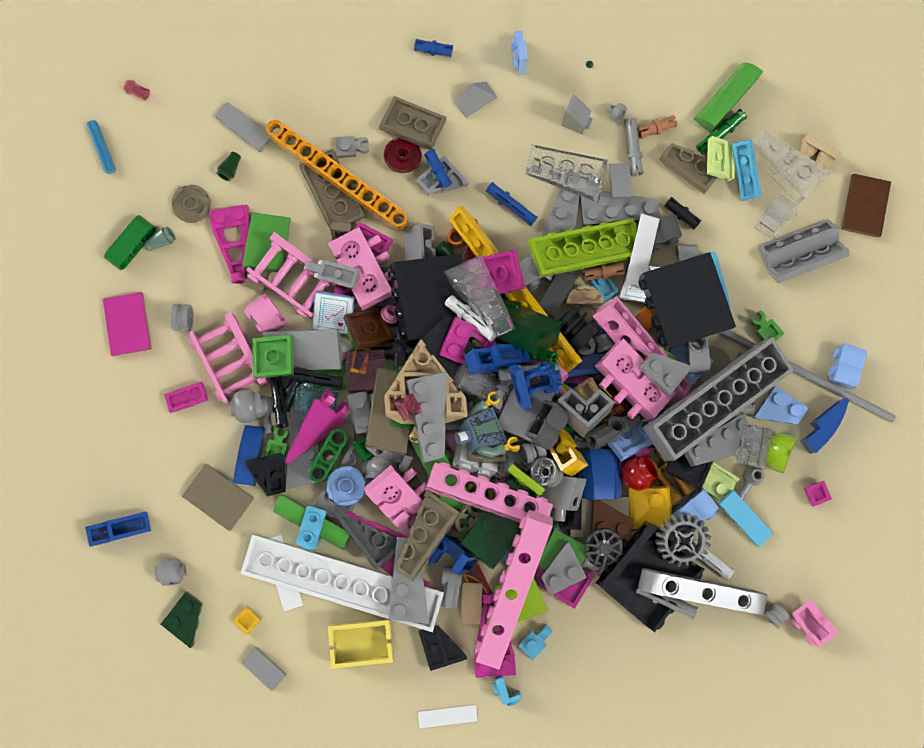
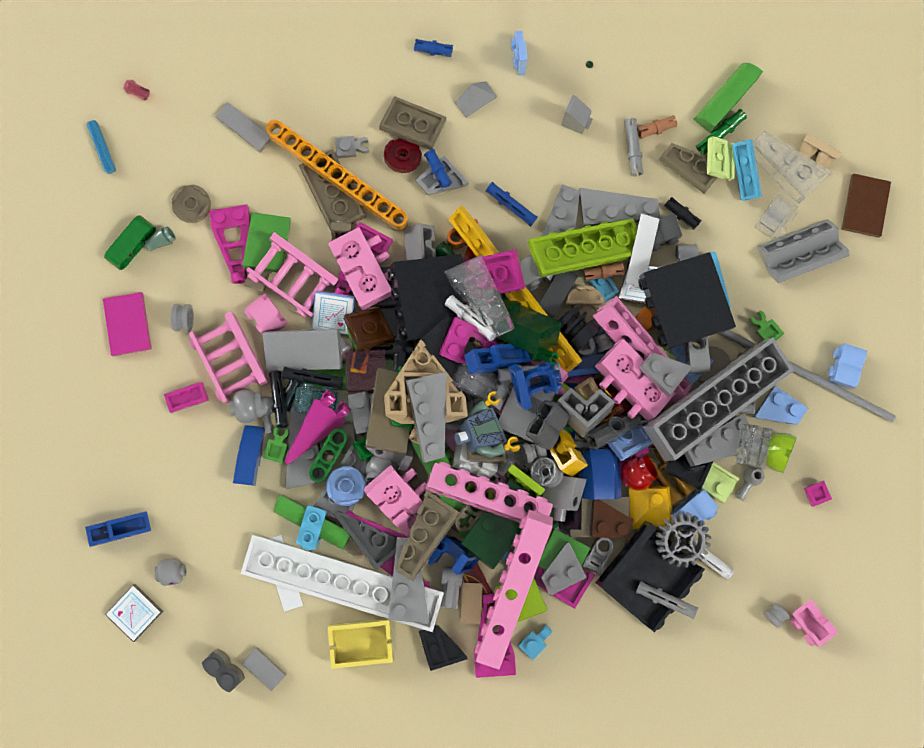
dark green wing [160,591,203,648] -> none
dark tan tile [182,464,254,531] -> none
dark green cone [216,151,241,181] -> none
yellow tile [232,606,262,635] -> none
black wing [245,453,286,496] -> none
bright green tile [253,335,294,379] -> none
light grey hinge [305,259,361,290] -> none
bright pink plate [381,305,399,324] -> none
clear pink plate [394,393,423,422] -> none
white sticker [418,705,477,728] -> none
medium azure bracket [492,676,522,706] -> none
clear wedge [526,144,607,203] -> none
dark grey wheel [585,528,623,567] -> none
light grey tile [607,103,627,123] -> none
light grey slope [609,163,632,199] -> none
beam [638,568,768,615] -> none
medium azure tile [717,490,773,547] -> none
blue slope [800,397,849,454] -> none
none -> white tile [105,584,164,642]
none -> dark grey brick [202,649,245,693]

